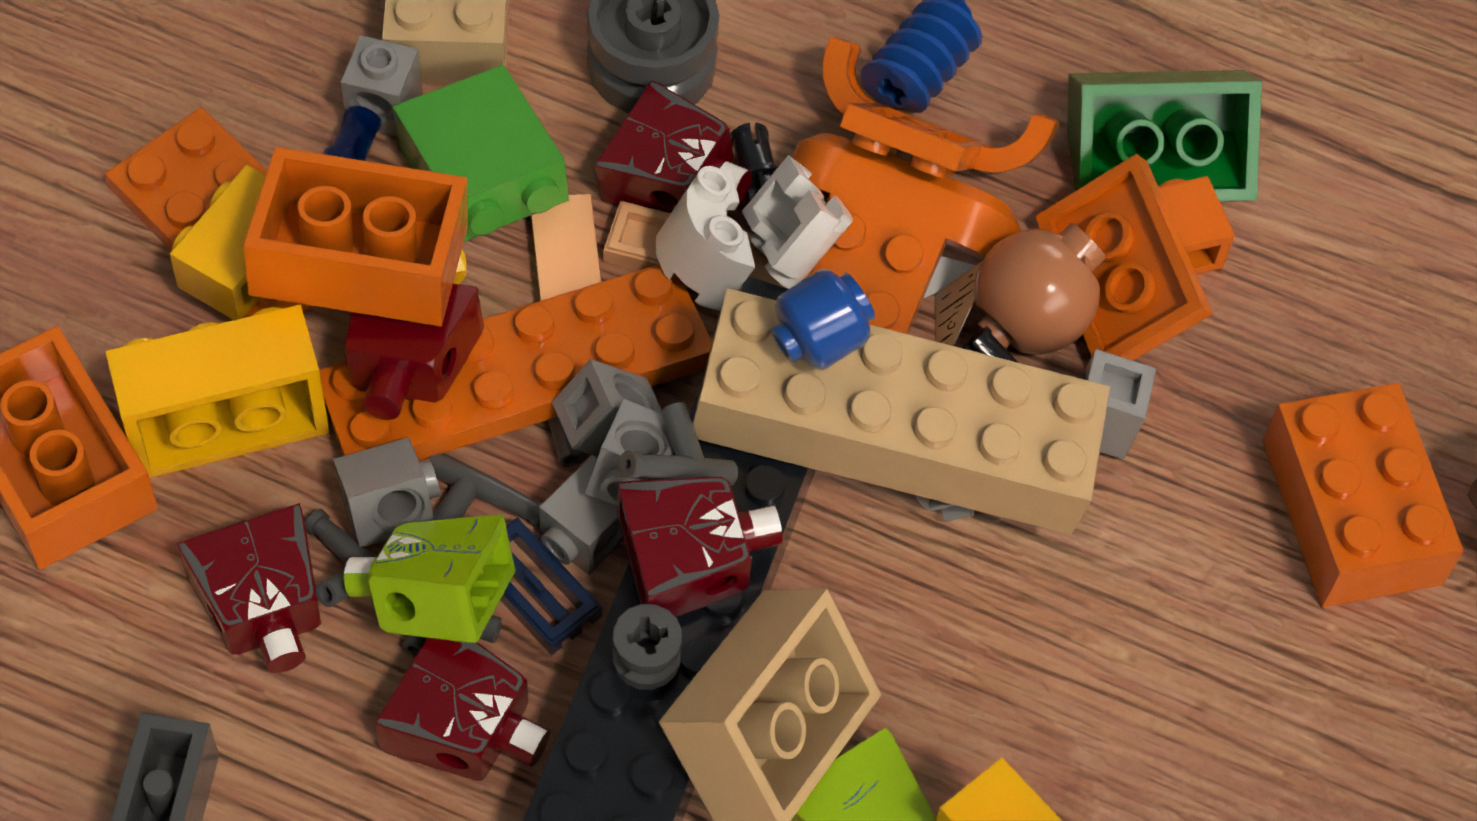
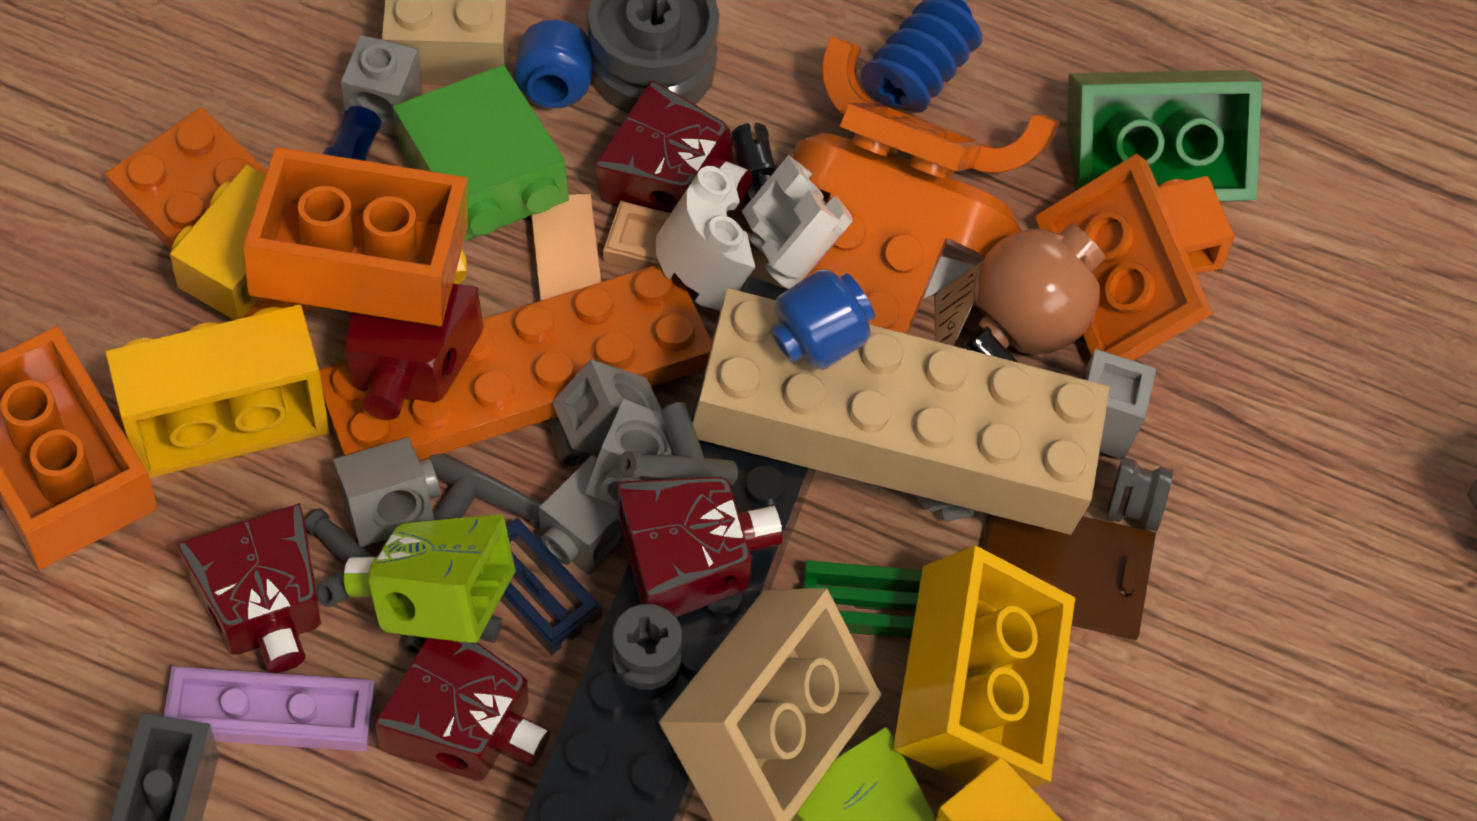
orange brick [1262,382,1464,608] -> none
none -> lavender tile [164,666,376,752]
none -> blue head [514,19,593,108]
none -> green tile [803,560,922,638]
none -> yellow brick [893,545,1075,788]
none -> reddish brown container [982,514,1156,640]
none -> dark grey wheel [1106,457,1173,532]

